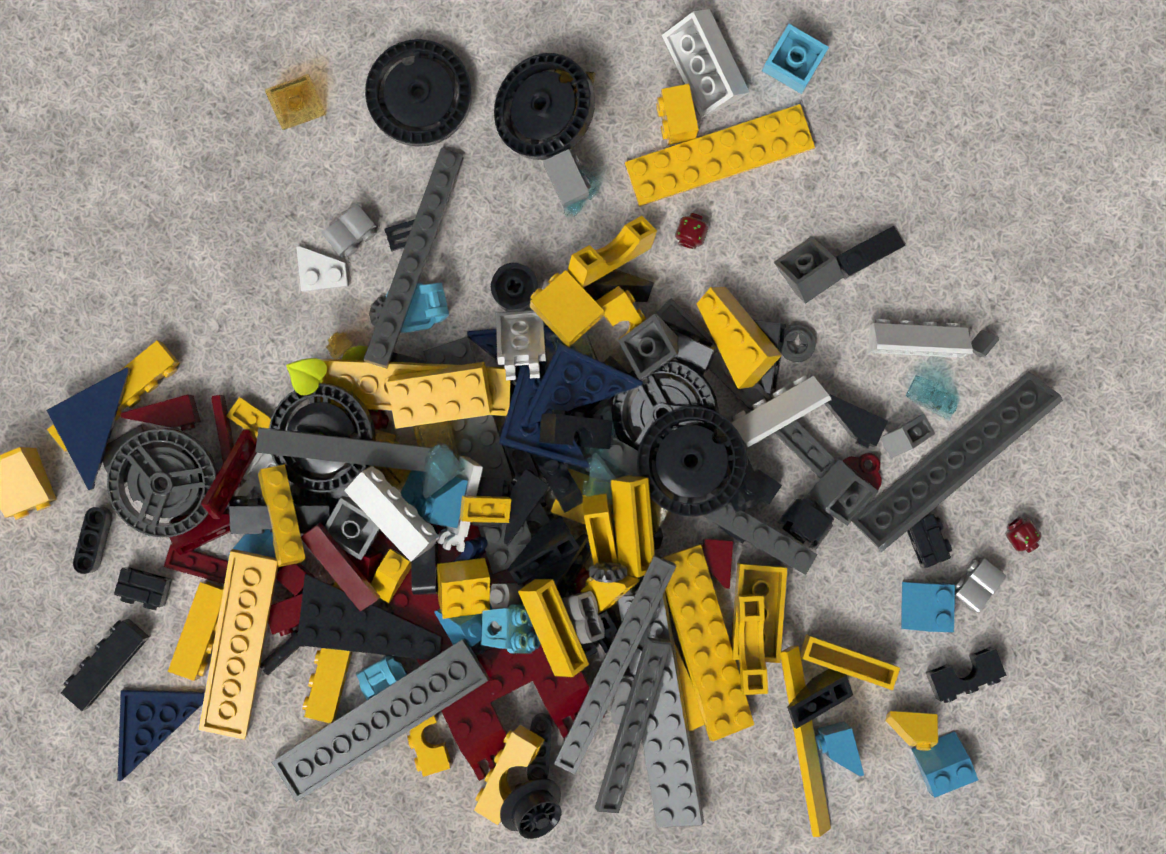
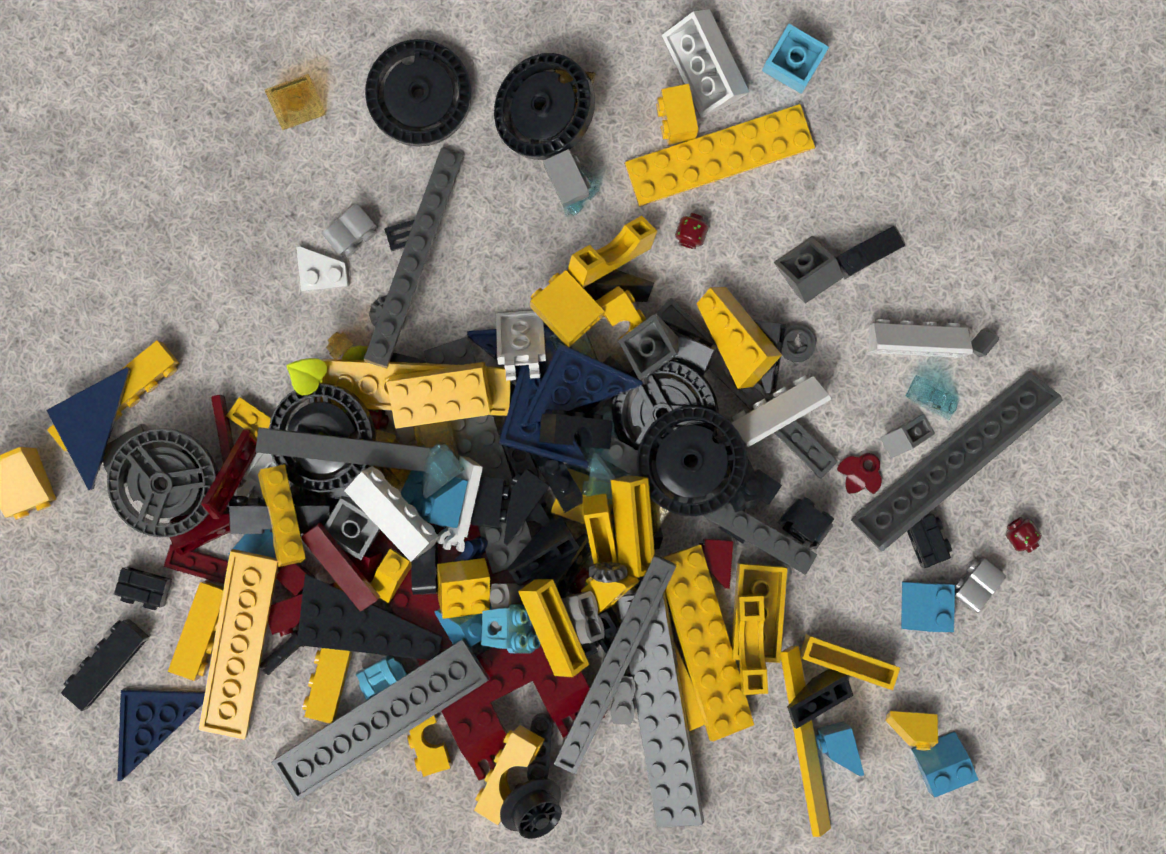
black beam [73,507,112,574] -> none
dark red slope [120,394,201,431] -> none
medium azure piece [386,283,449,333] -> none
yellow plate [460,495,511,523] -> none
black brick [490,262,538,312] -> none
dark grey tile [595,637,671,813] -> none
dark grey slope [808,459,879,526] -> none
black slope [824,393,888,449] -> none
black arch [925,647,1007,703] -> none

